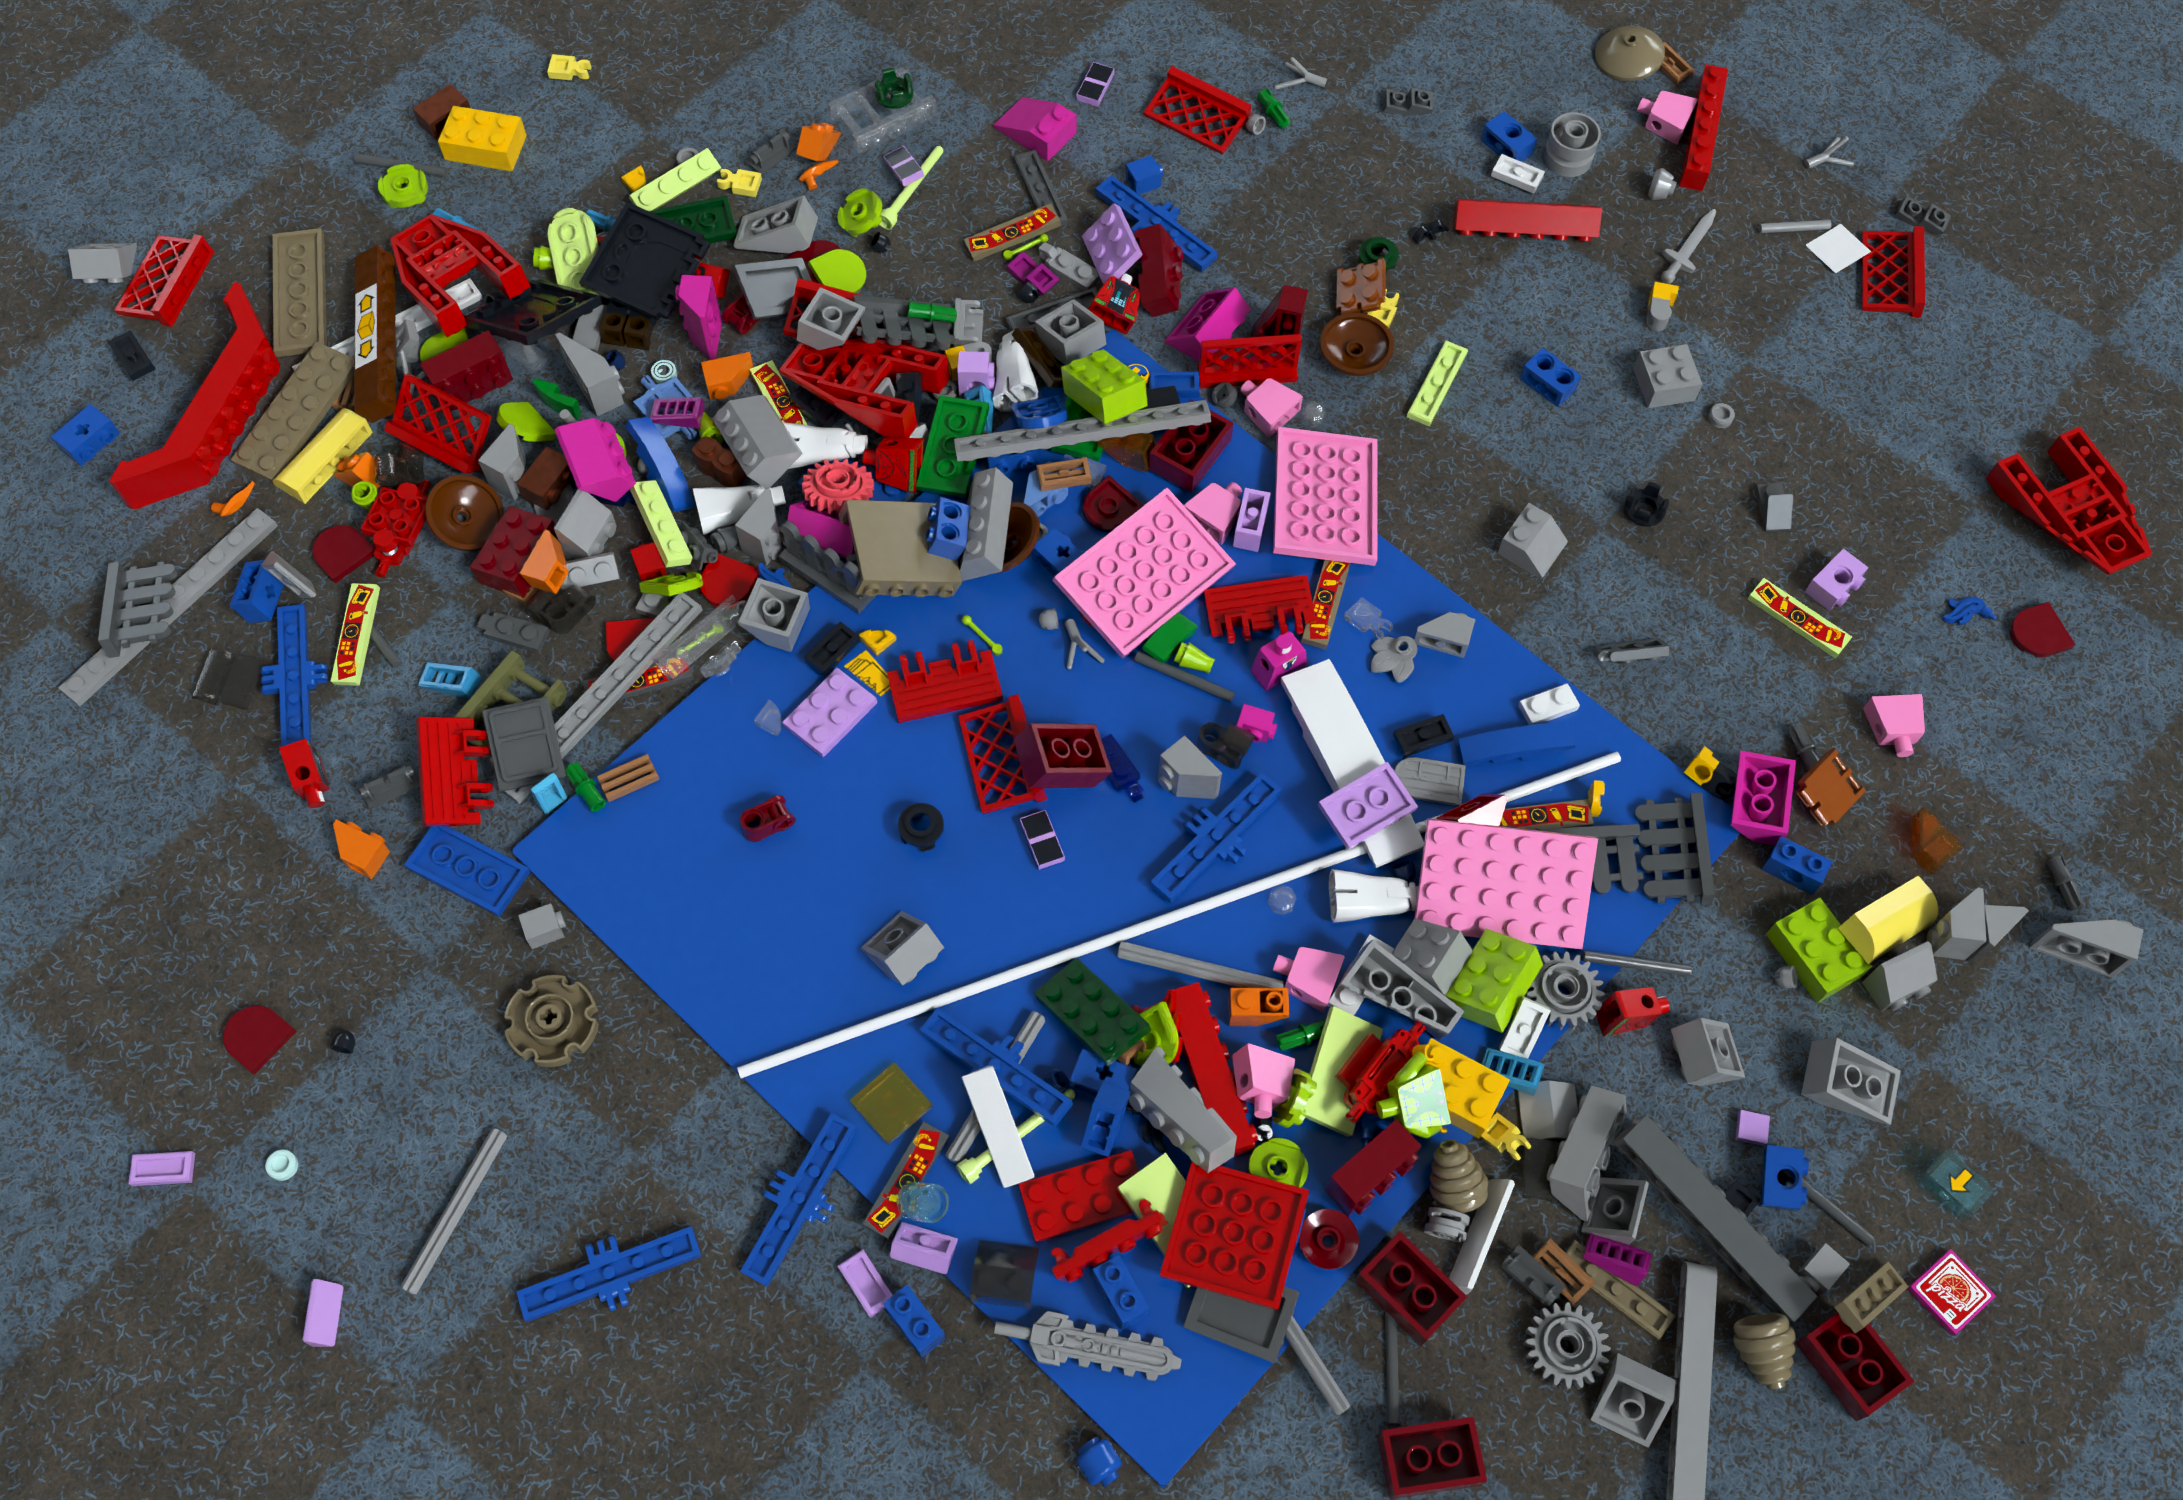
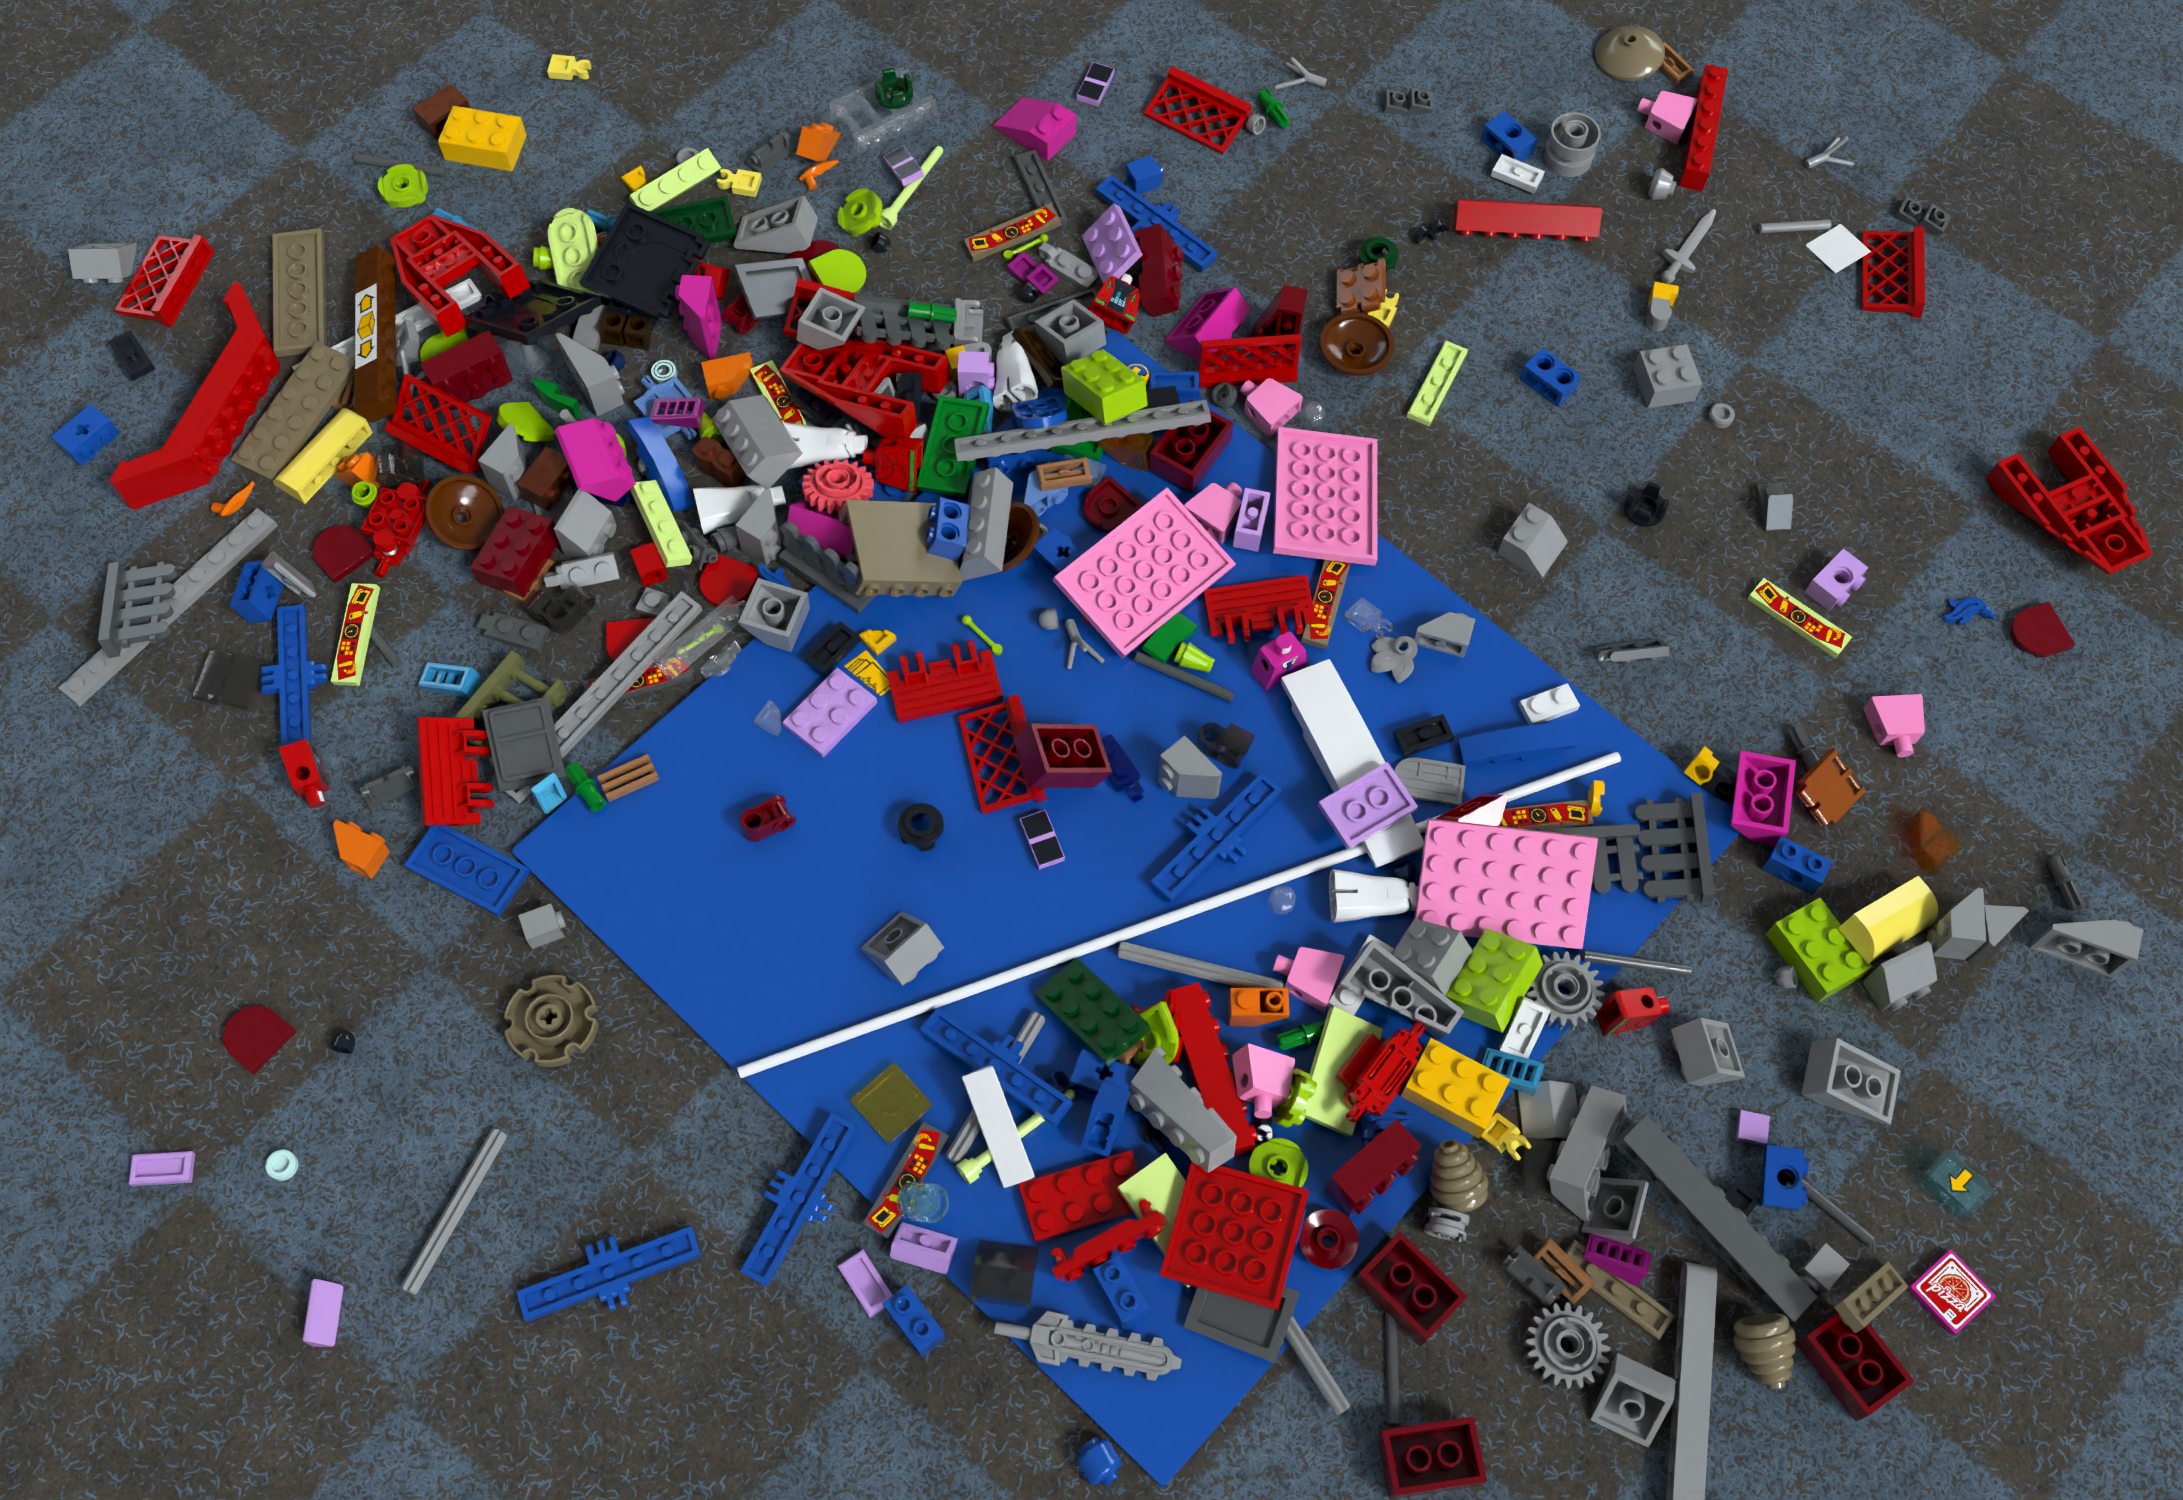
orange slope [519,530,569,594] -> none
lime tile [639,572,703,596] -> none
dark pink brick [1234,704,1278,743] -> none
lime torso [1376,1044,1451,1138] -> none
white slope [1449,1179,1515,1295] -> none

